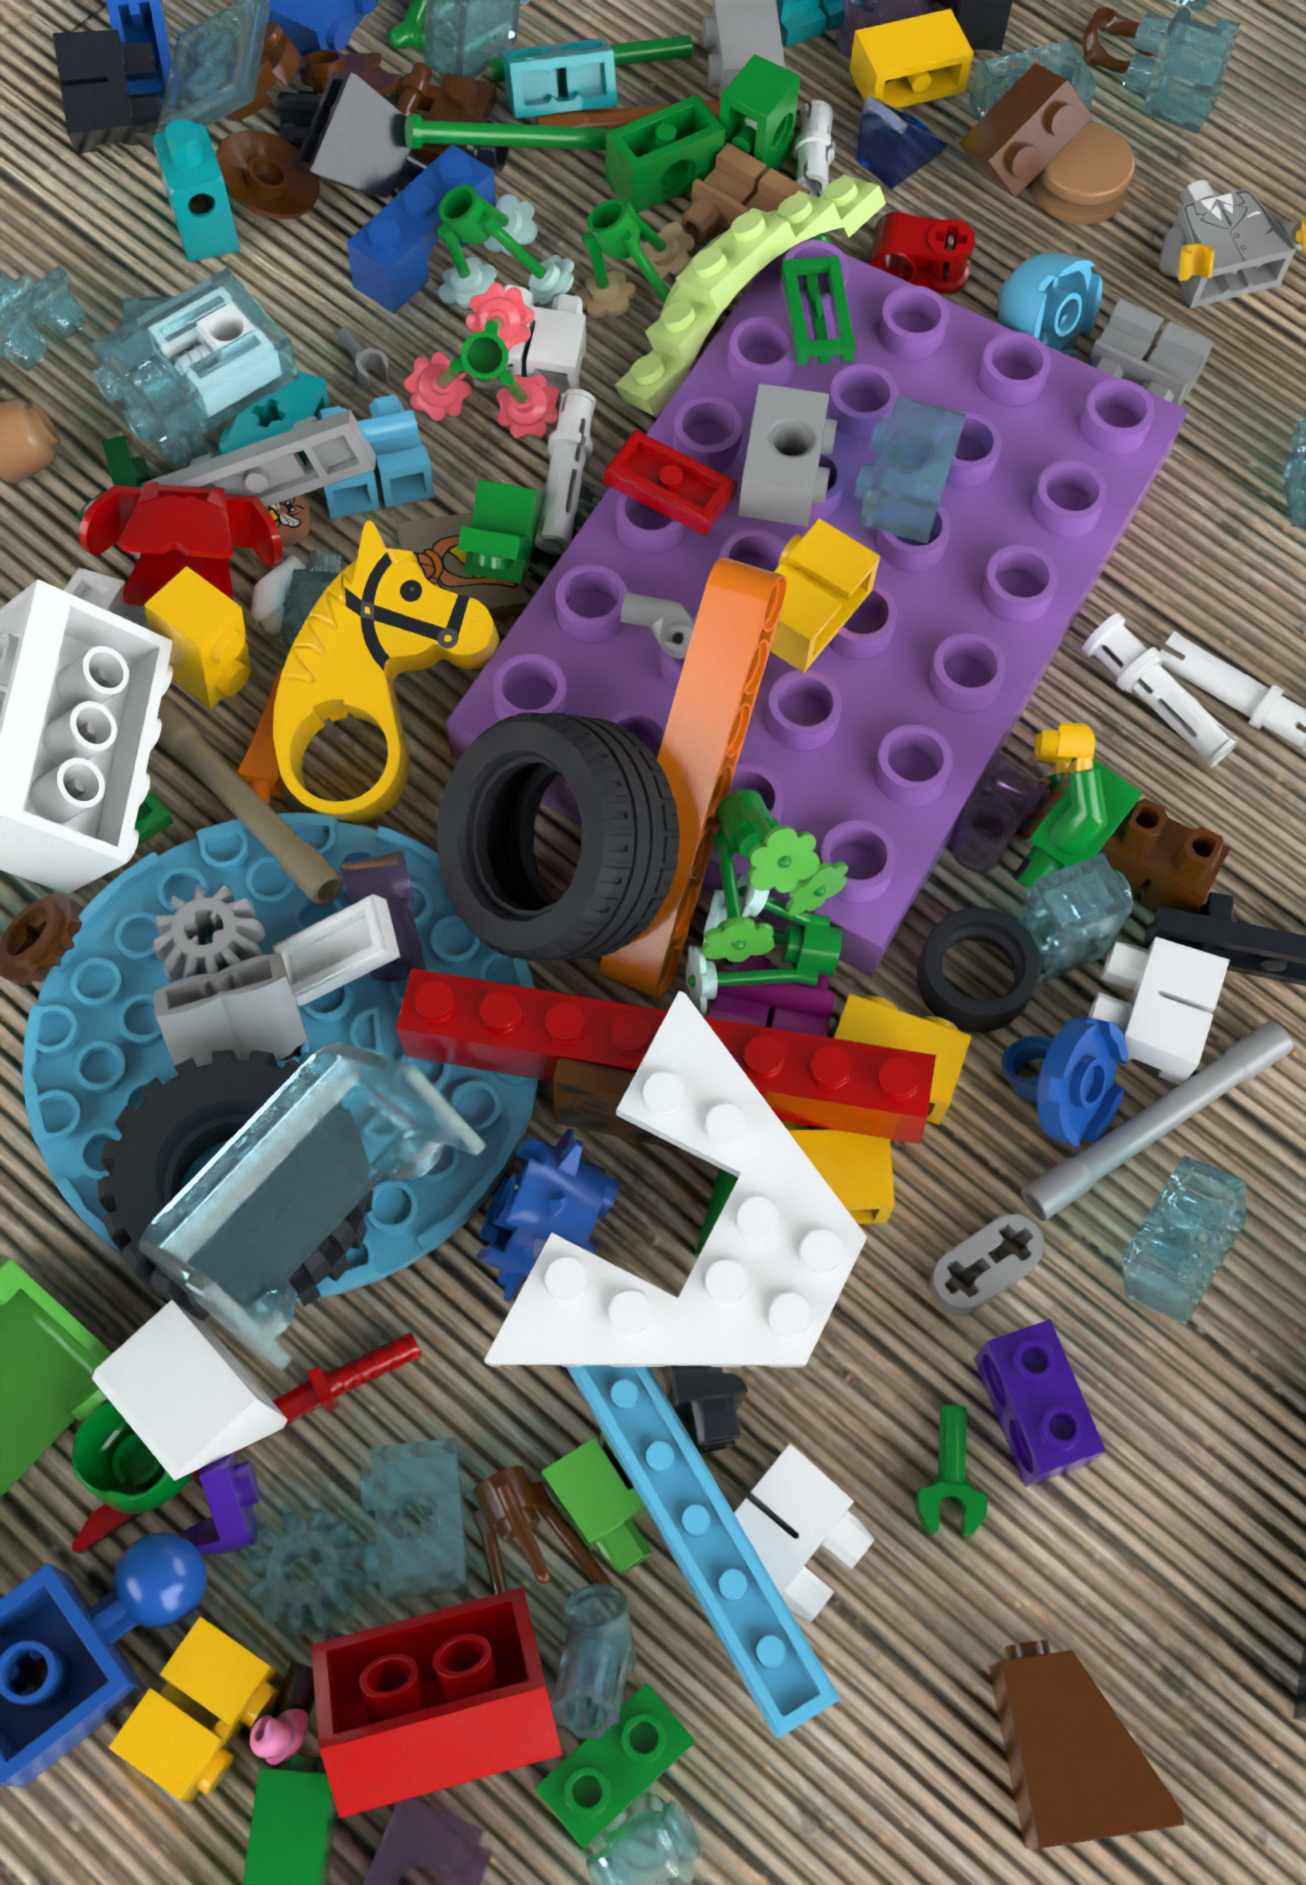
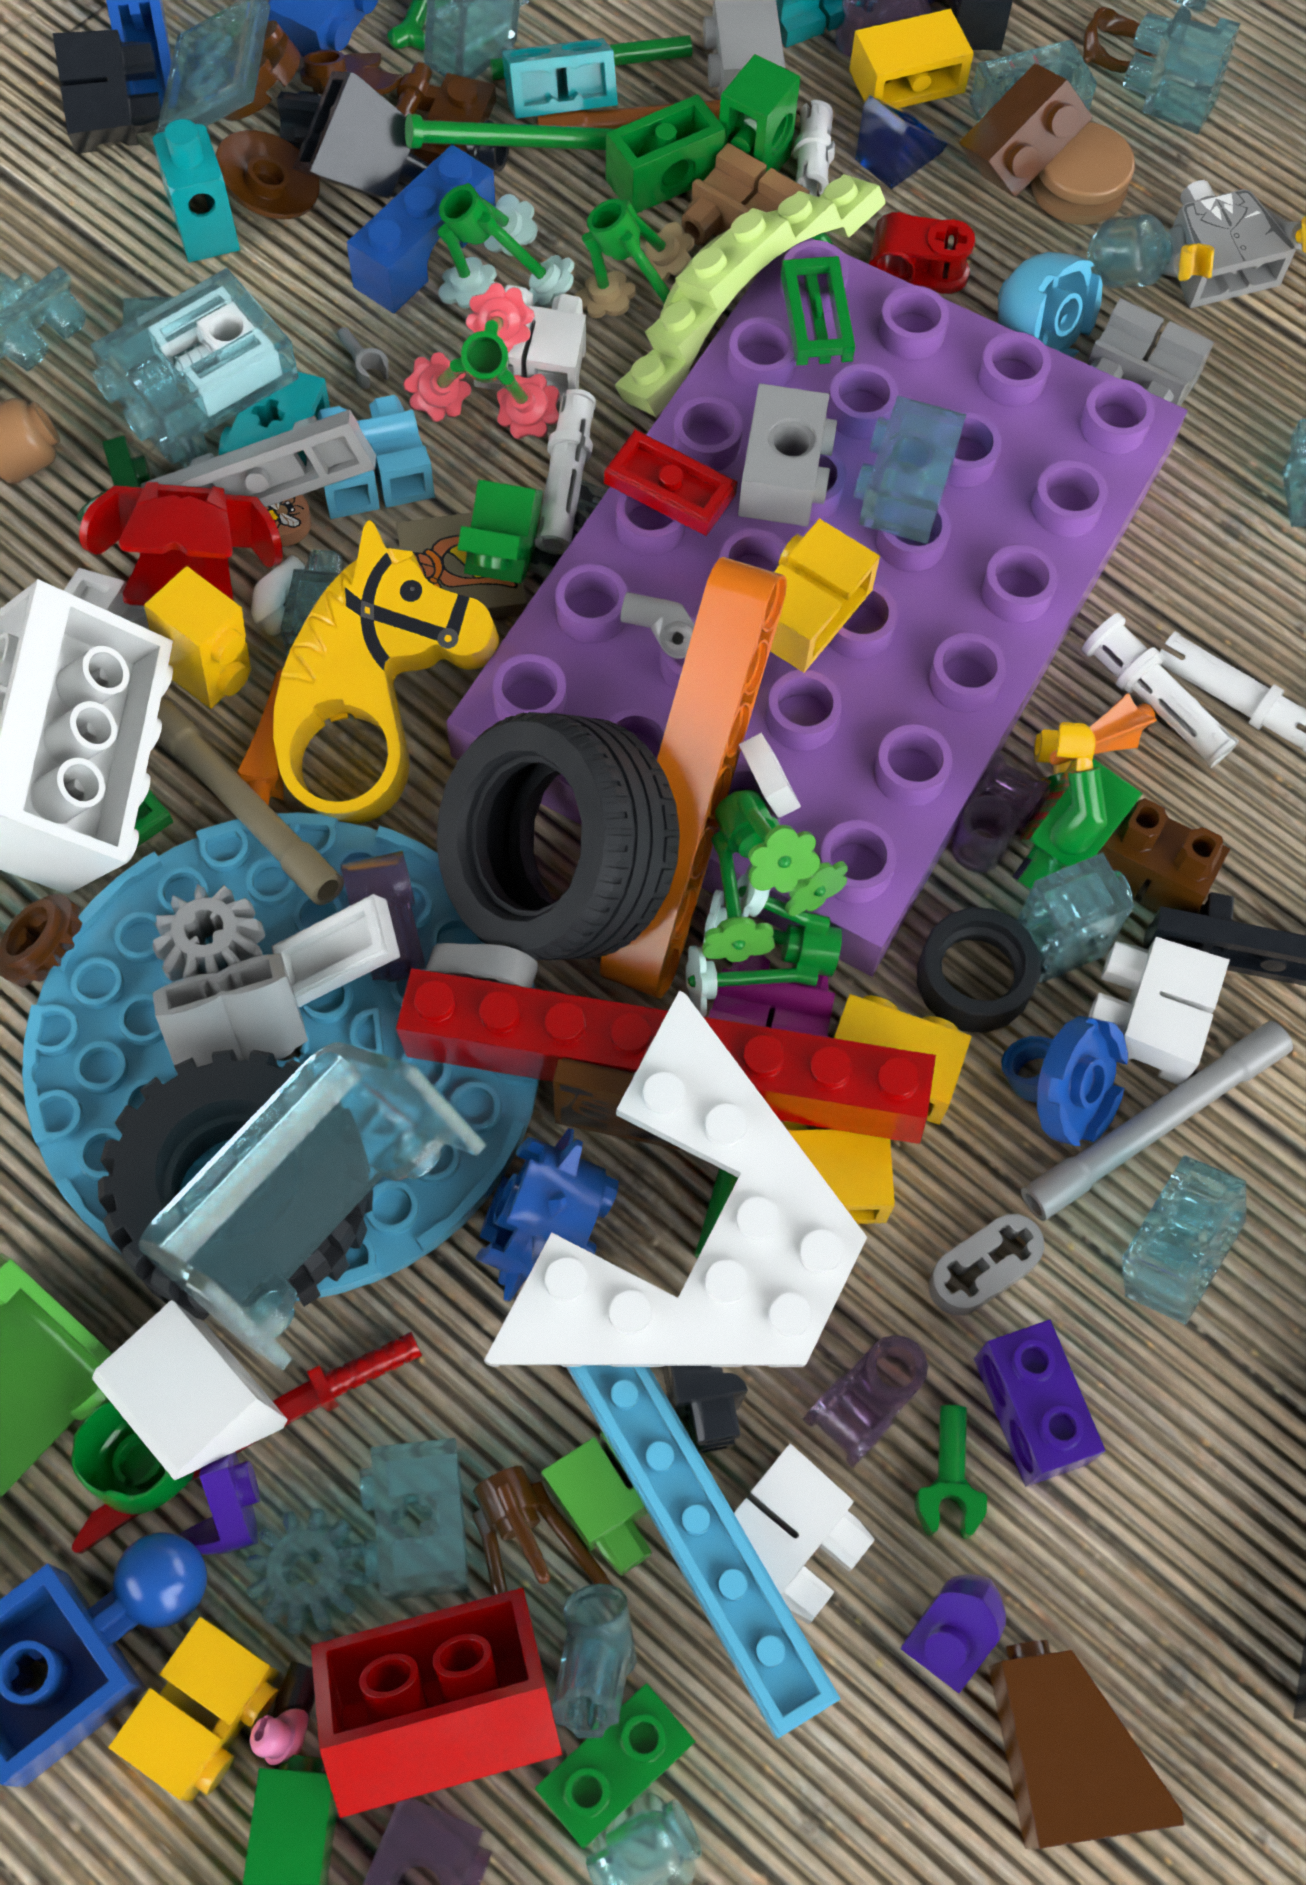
none -> light grey beam [425,943,538,988]
none -> white tile [739,733,801,818]
none -> clear purple piece [802,1335,928,1468]
none -> dark purple plate [900,1574,1006,1693]
none -> orange piece [1049,693,1157,765]
none -> clear light blue head [1088,214,1173,289]

